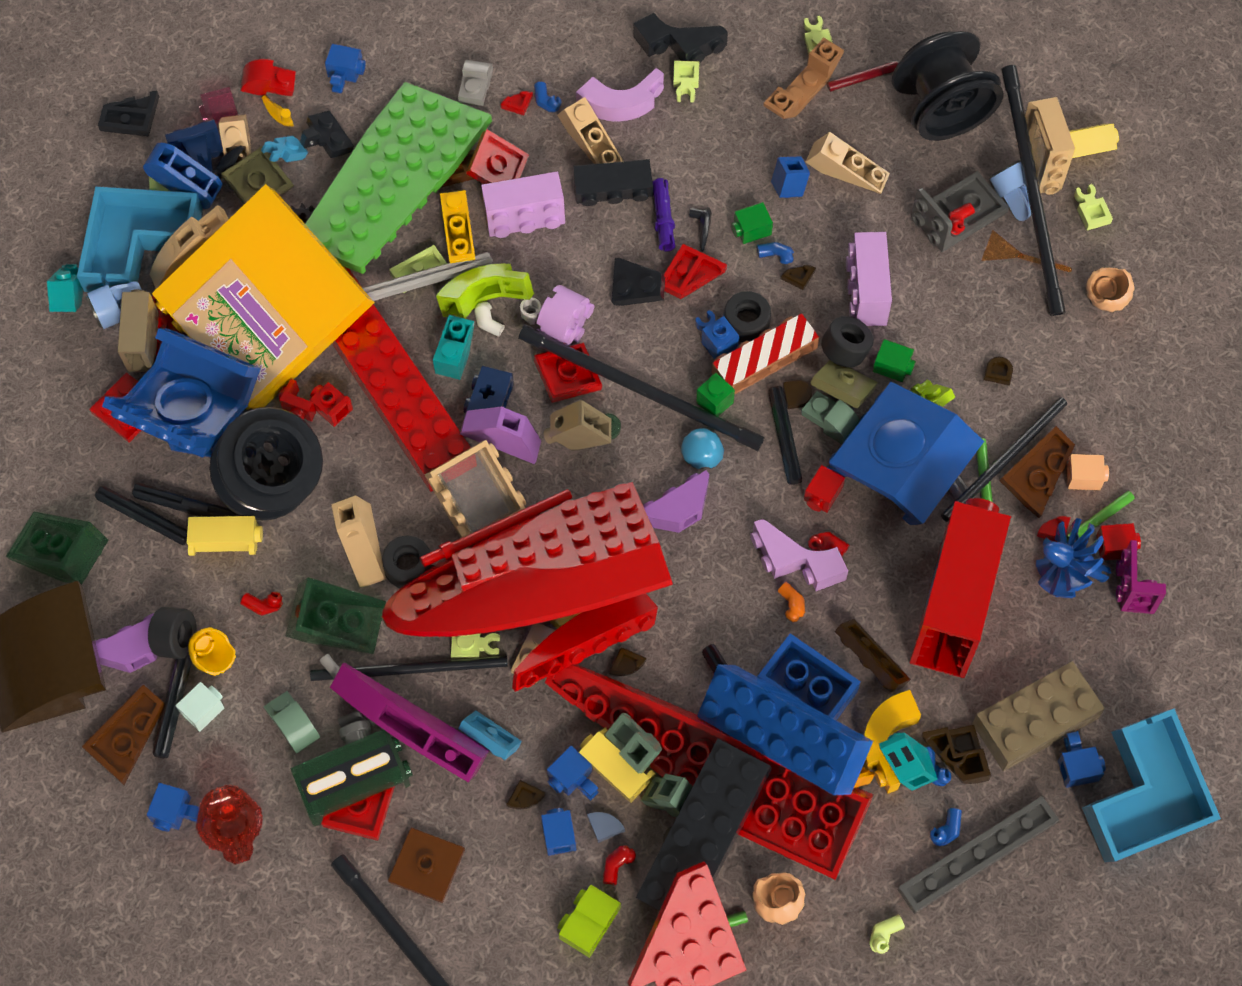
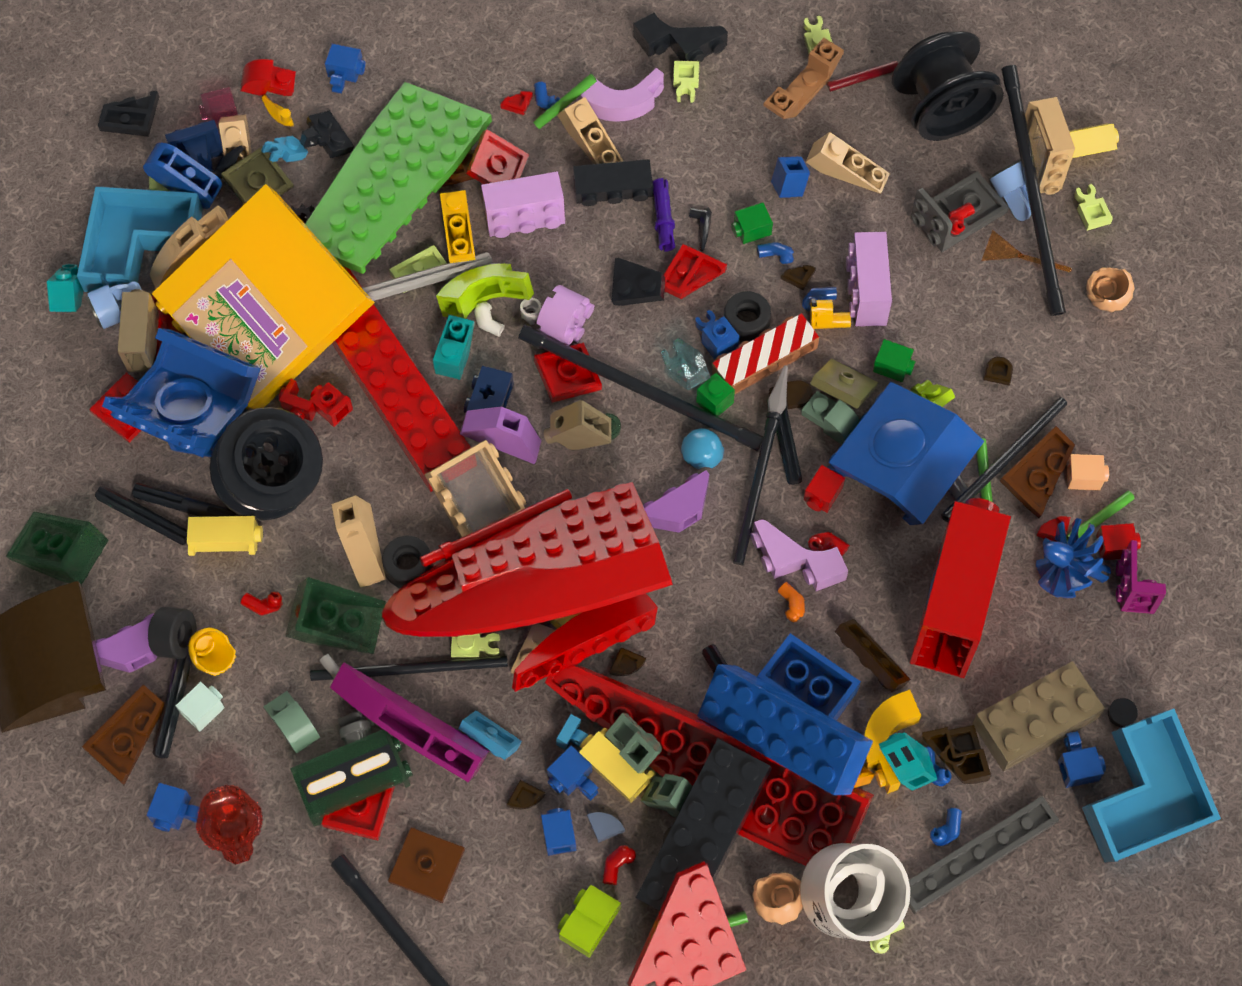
light grey brick [458,60,493,106] -> none
black tyre [821,316,874,367] -> none
none -> bright green piece [533,74,597,129]
none -> dark azure tile [556,714,589,750]
none -> clear light blue hinge [662,338,711,390]
none -> black piece [733,365,788,566]
none -> white piece [800,843,910,941]
none -> blue arm [802,287,837,312]
none -> yellow piece [810,298,851,329]
none -> black tile [1108,698,1138,728]

